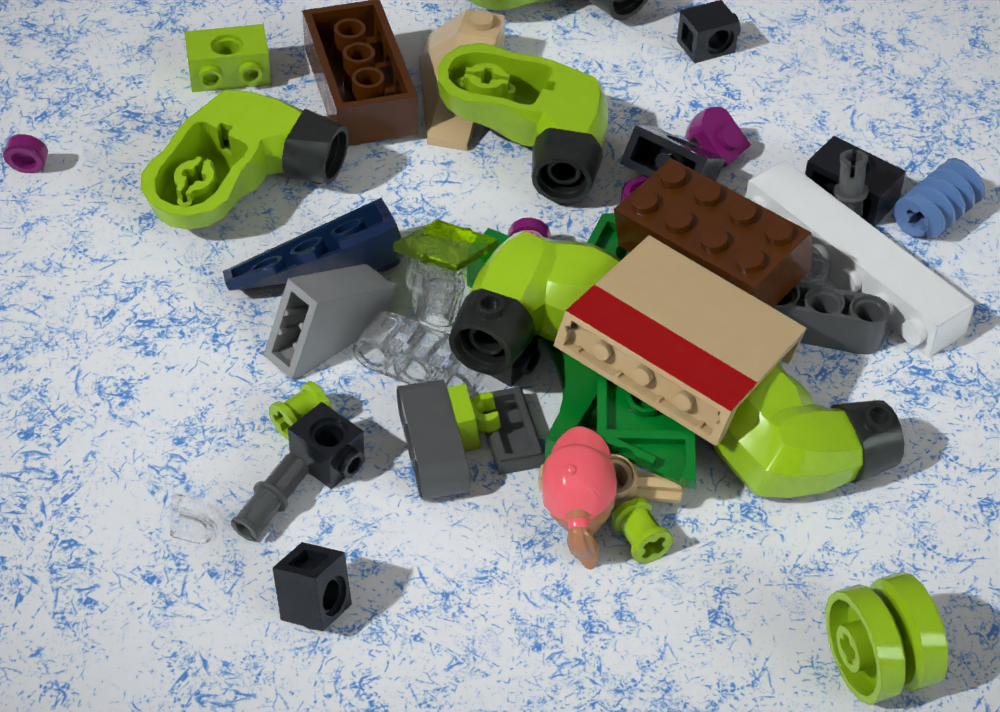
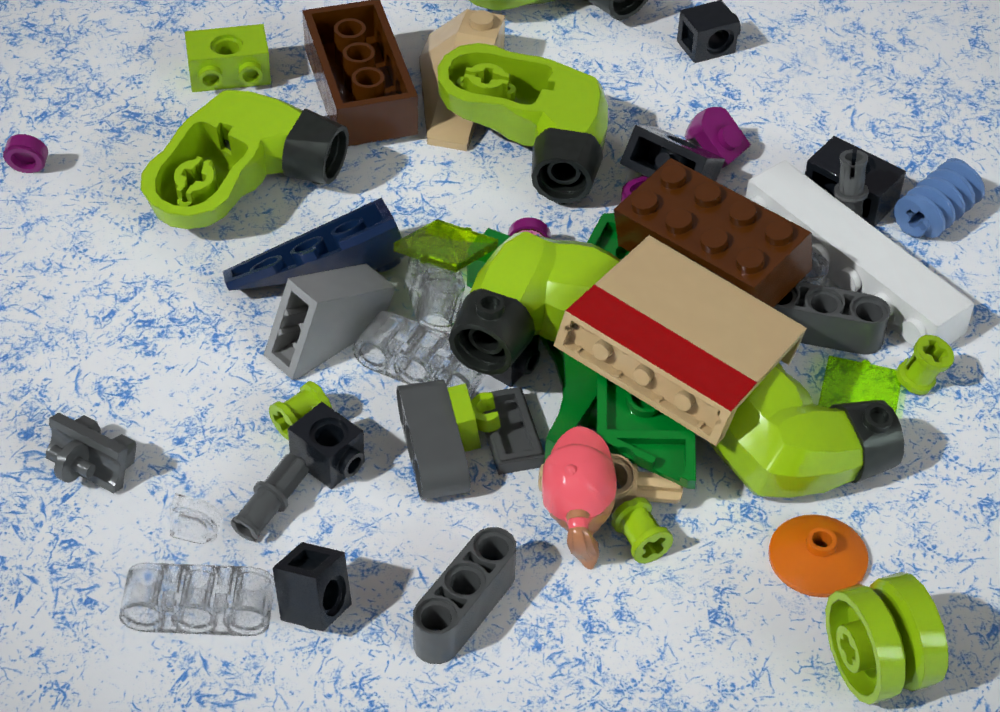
none -> dark grey hips [45,413,136,493]
none -> clear beam [119,563,275,636]
none -> dark grey beam [413,527,516,664]
none -> orange dish [768,515,868,598]
none -> clear neon green piece [818,355,901,413]
none -> lime bush [896,335,954,395]

